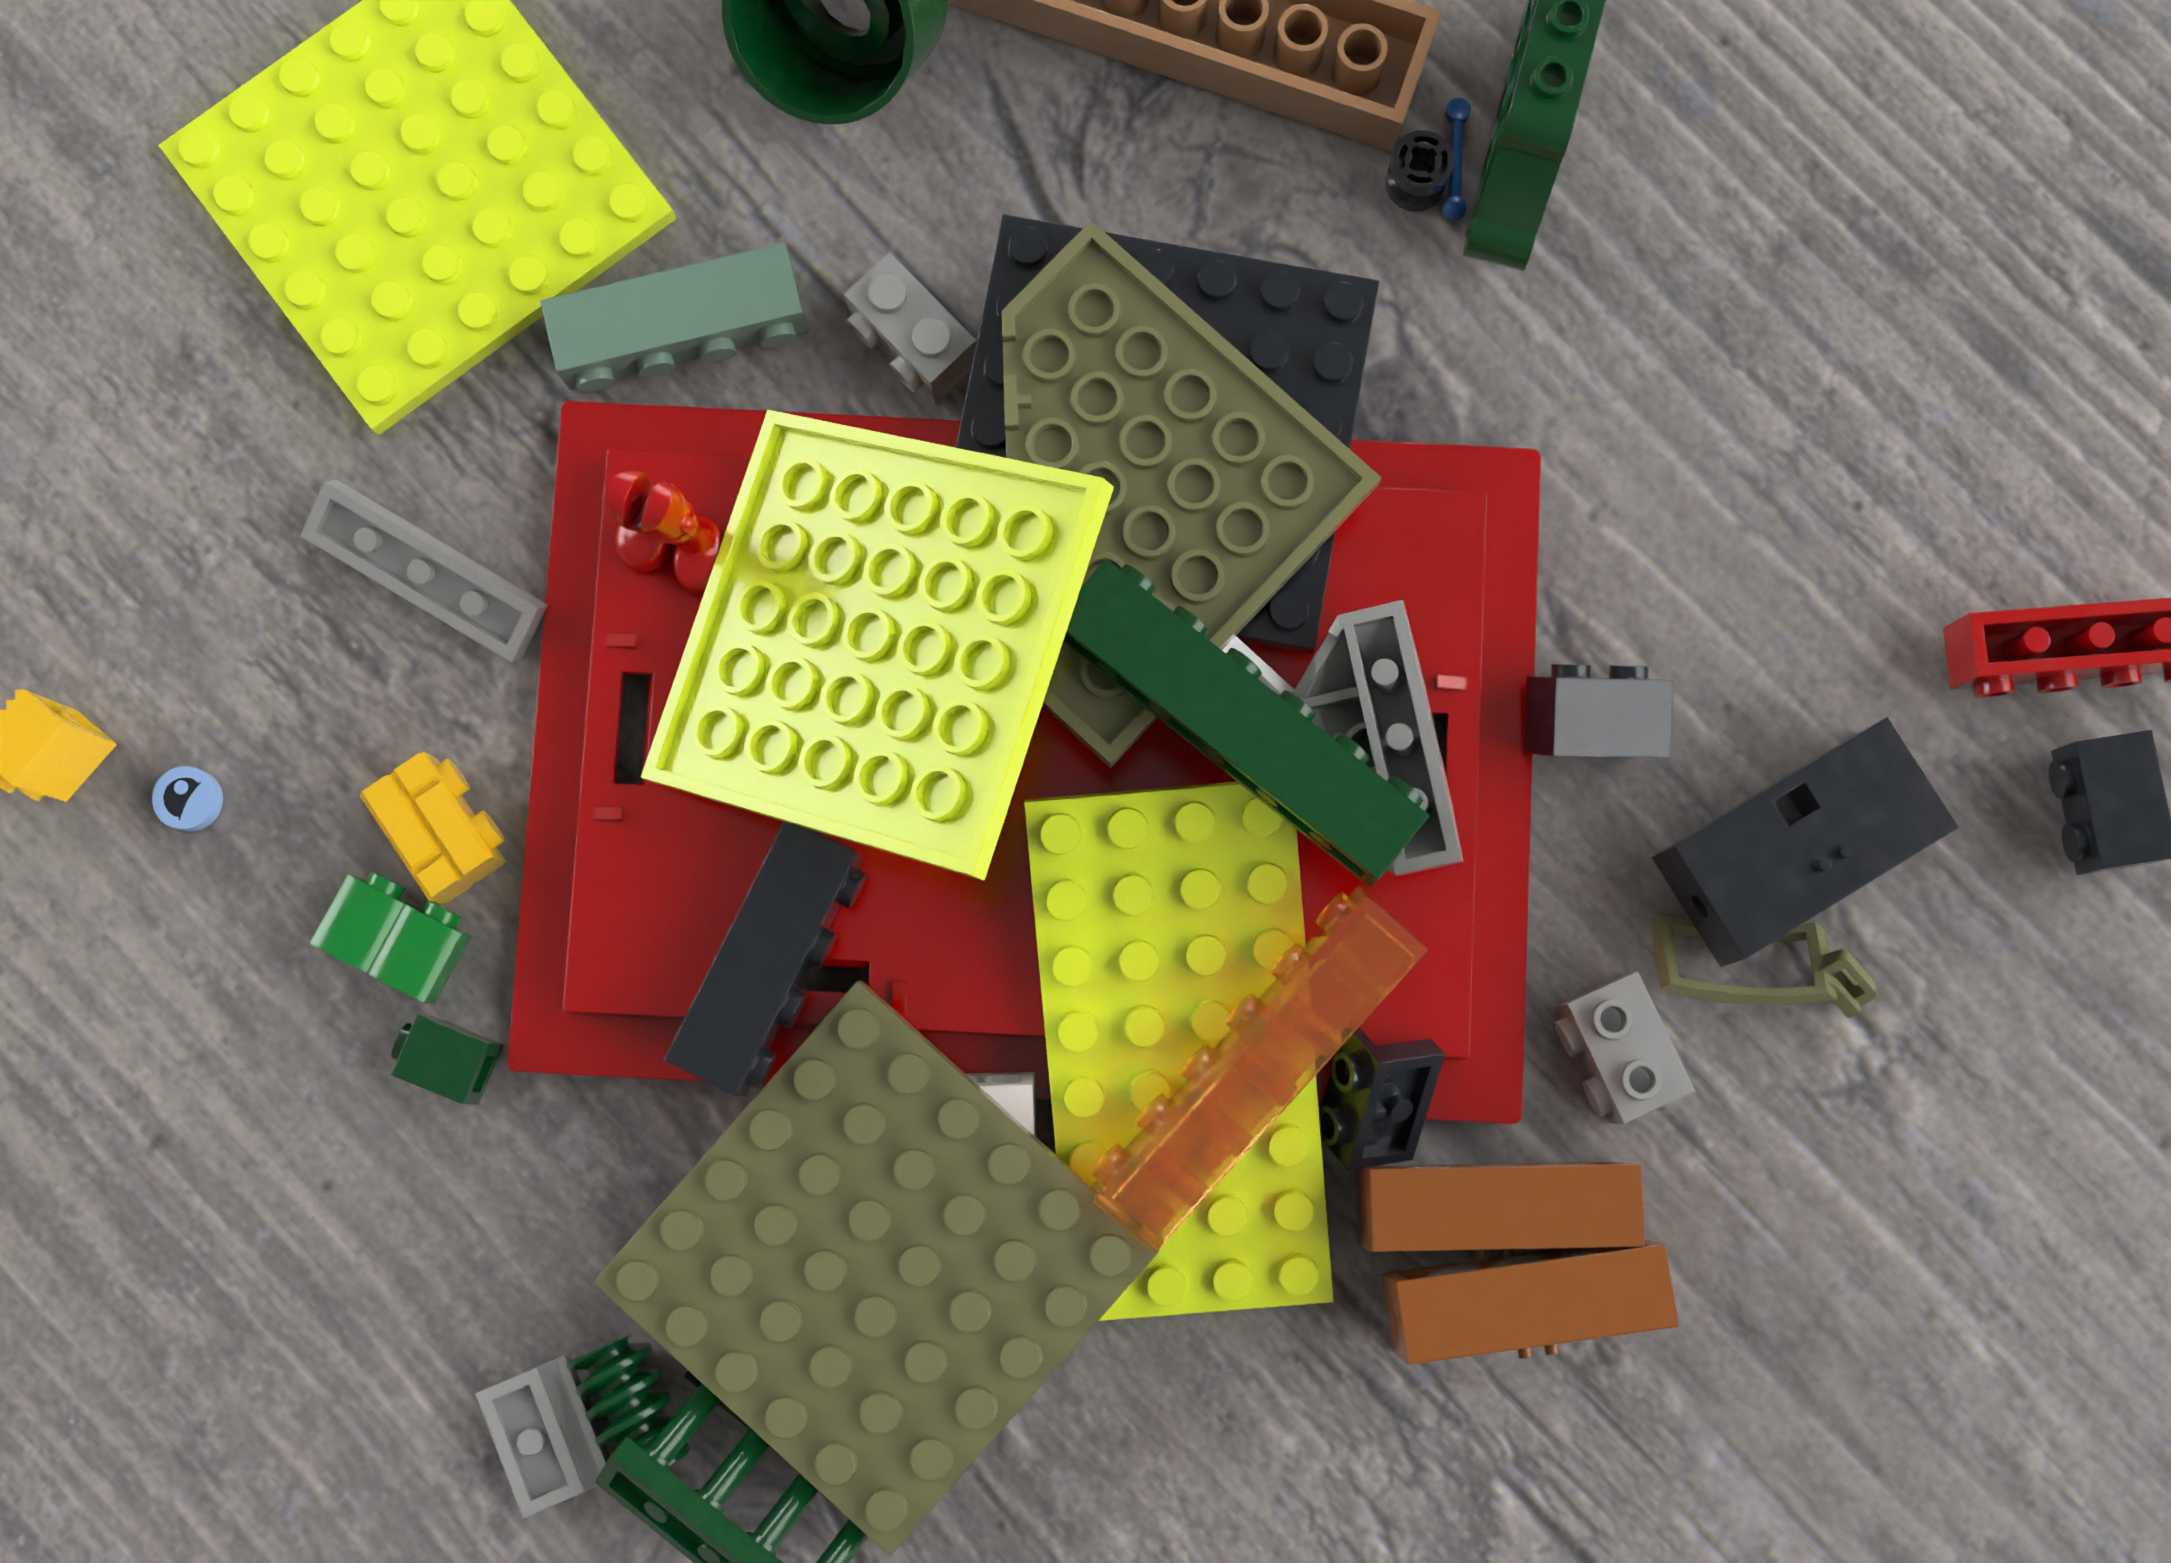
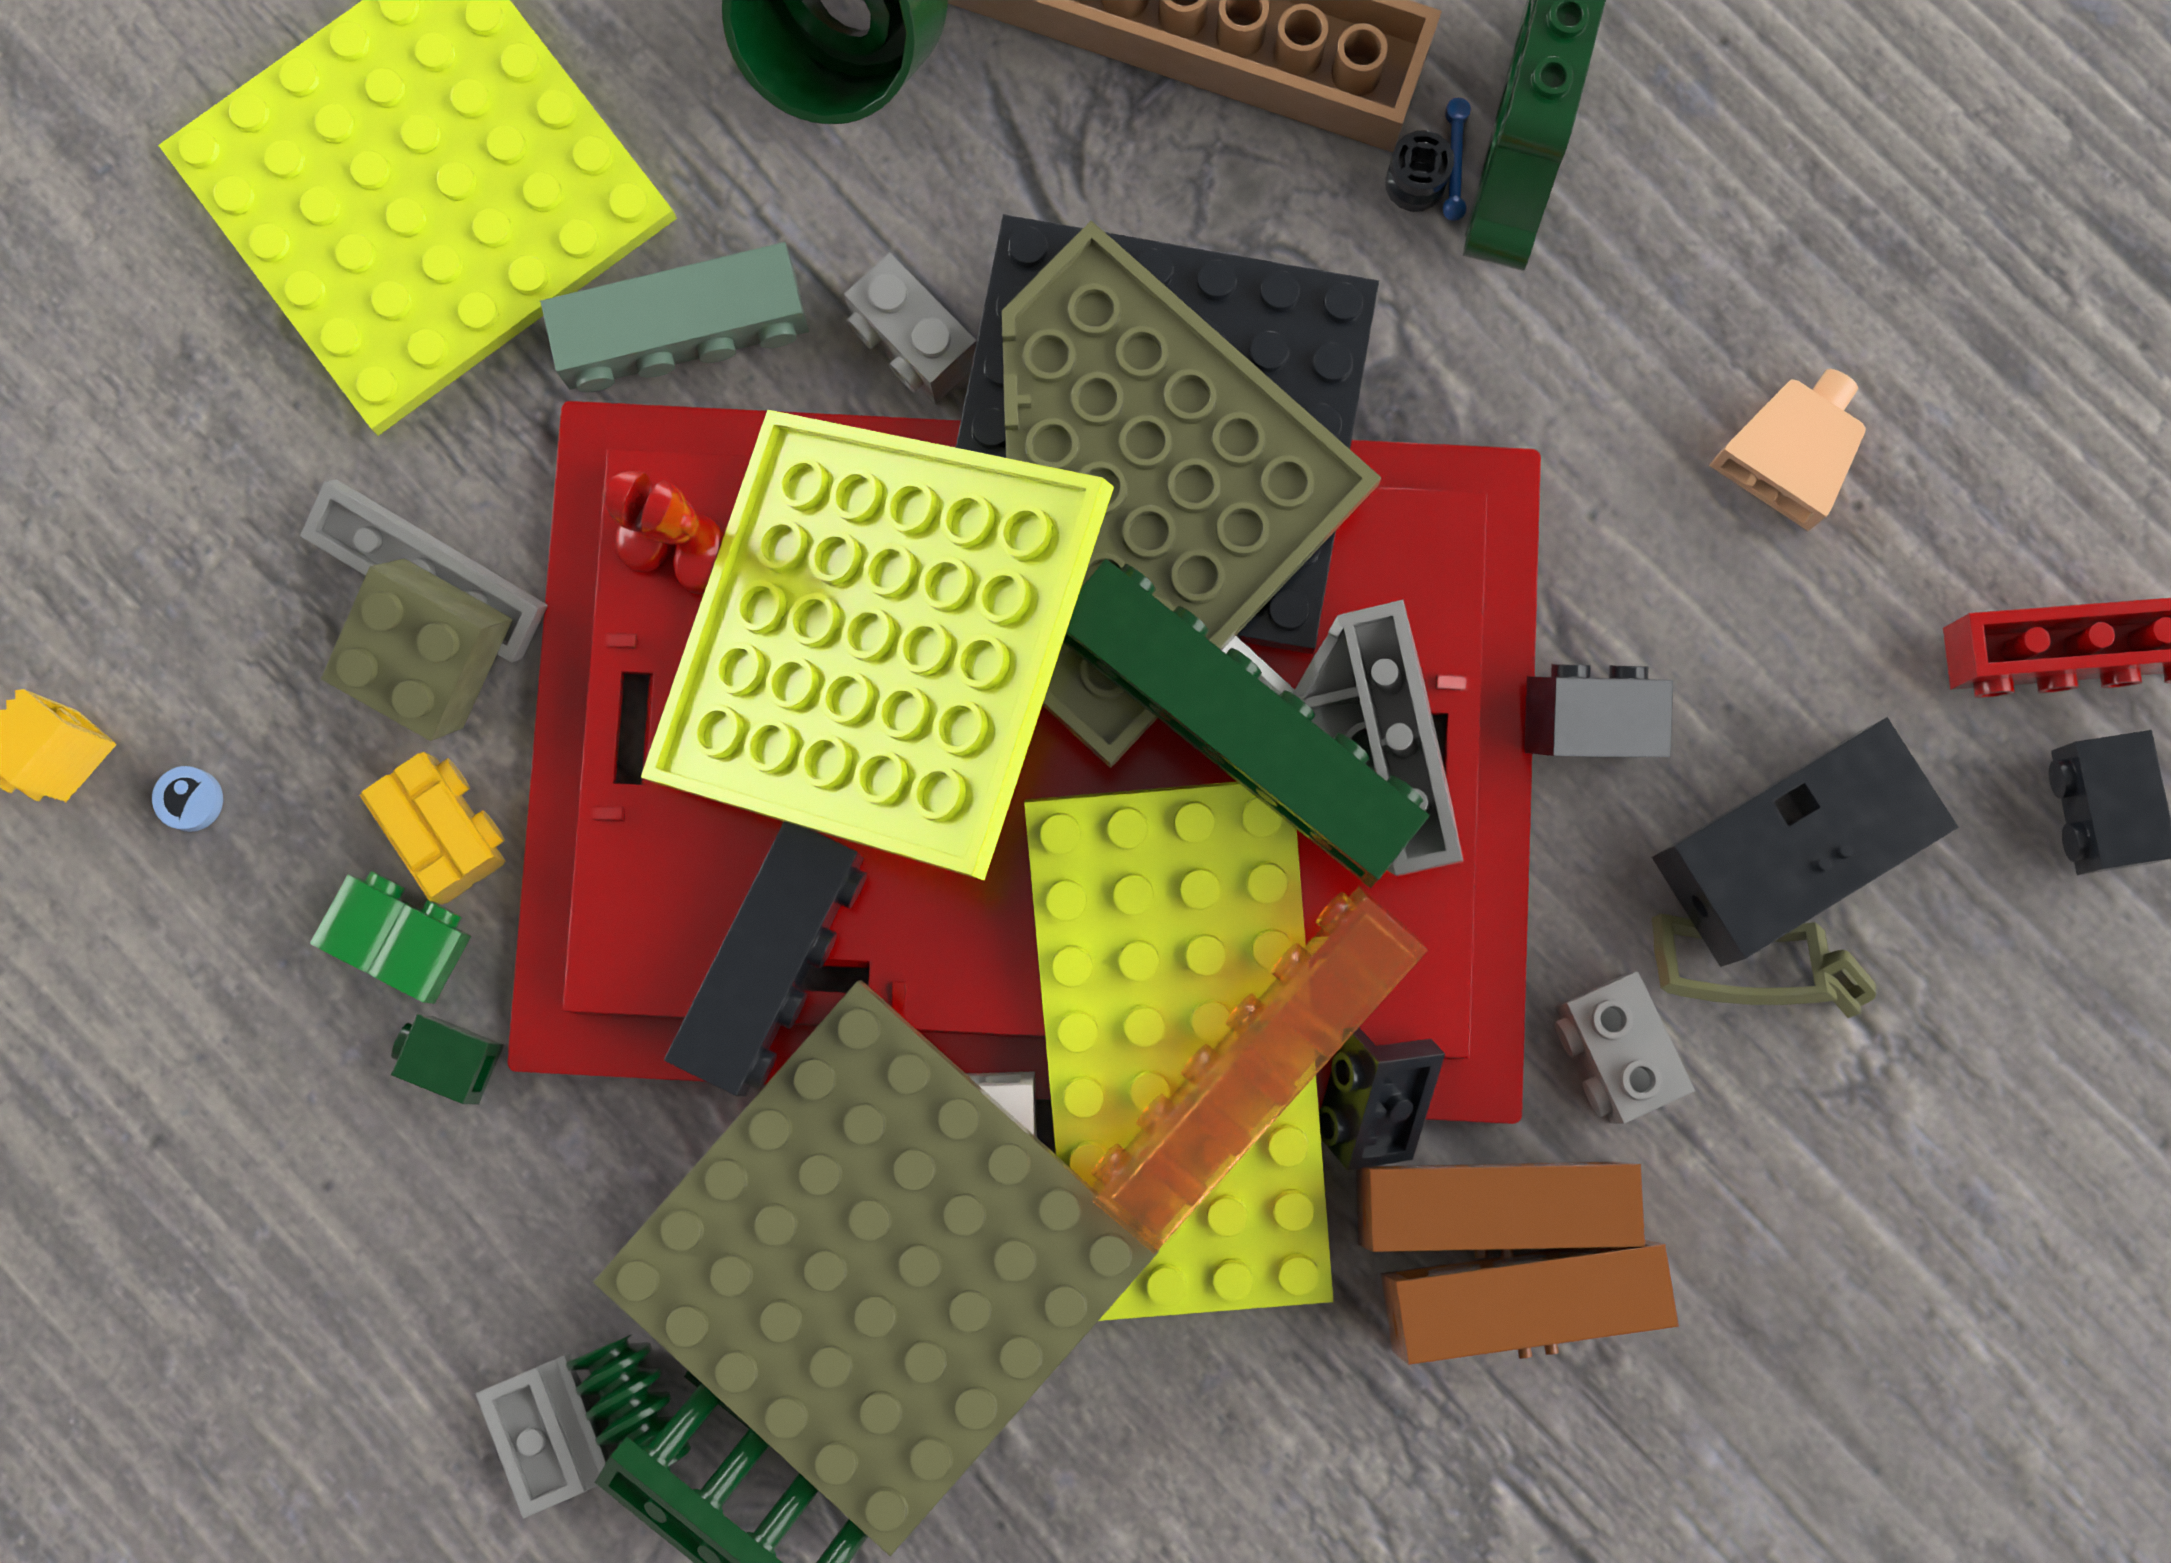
none -> olive brick [321,558,513,741]
none -> light nougat torso [1709,369,1866,531]

